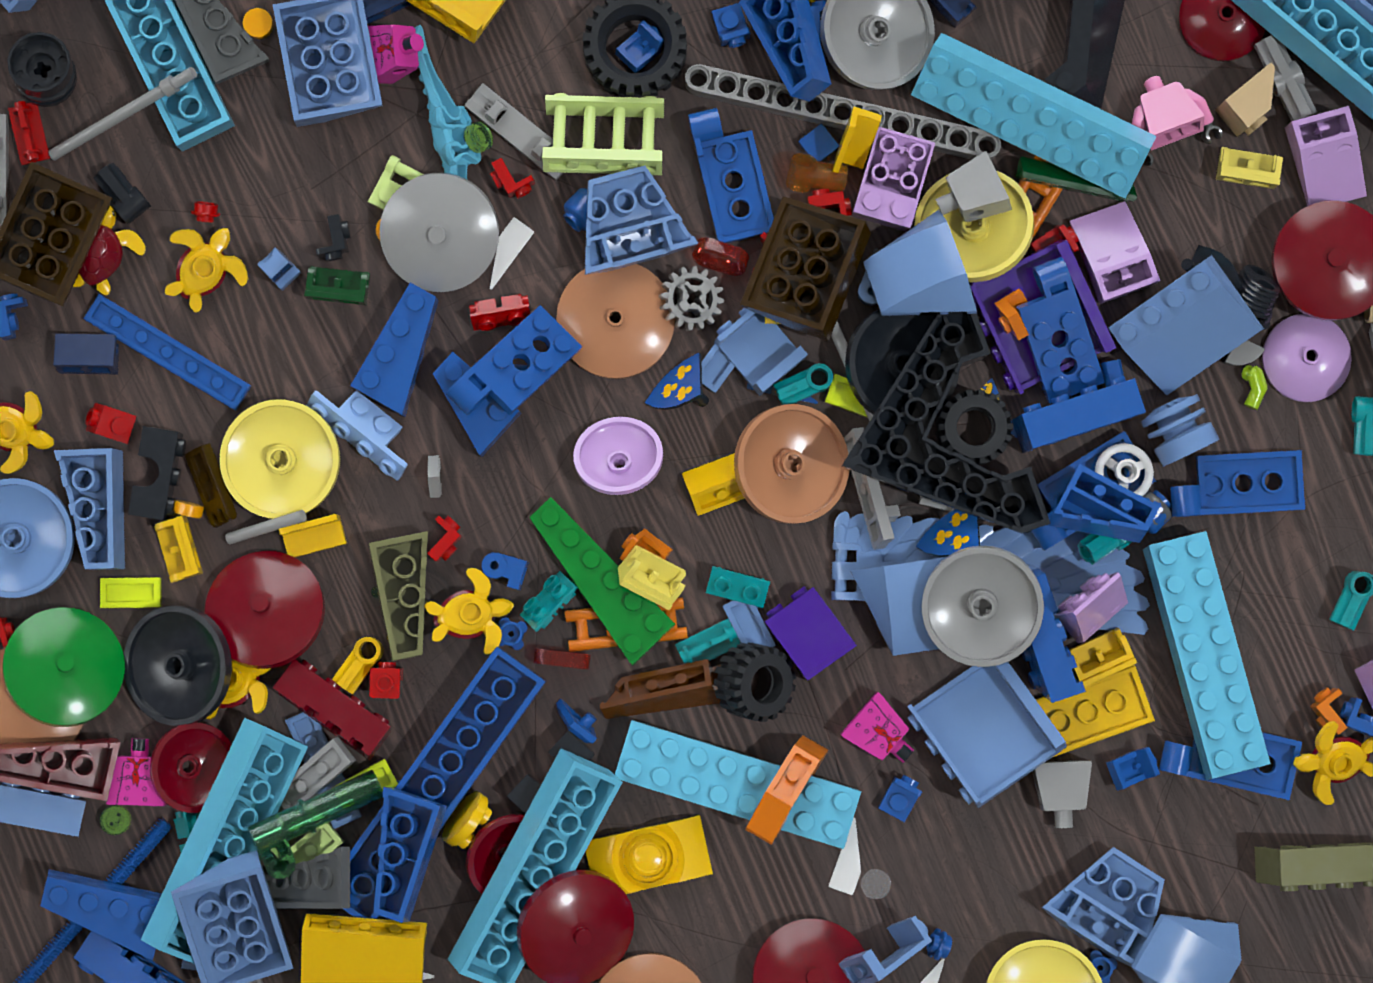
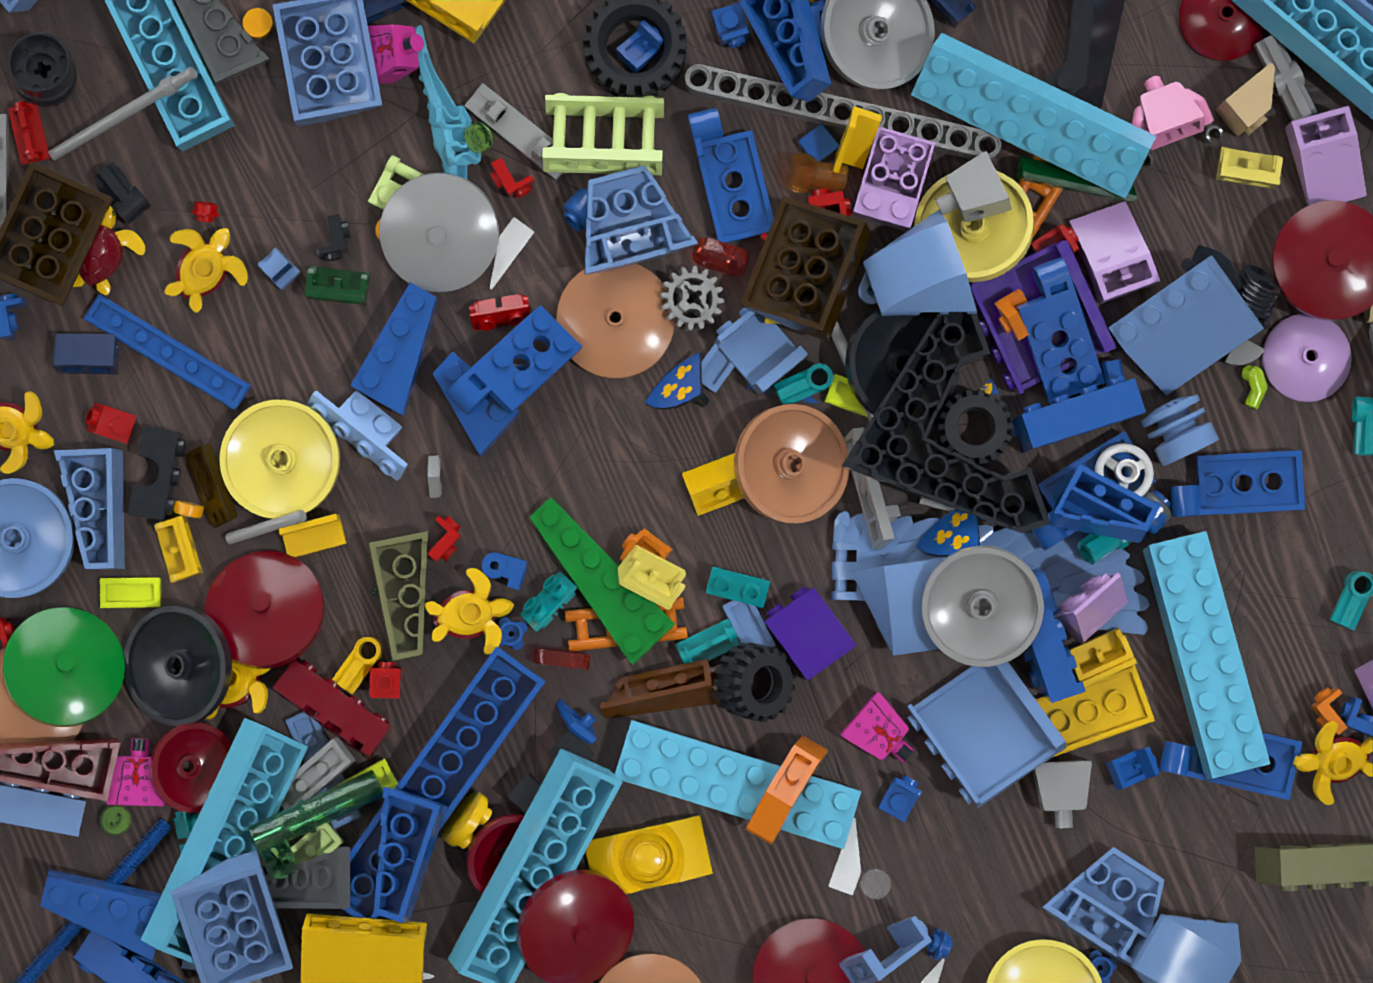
lavender dish [574,417,663,495] -> none

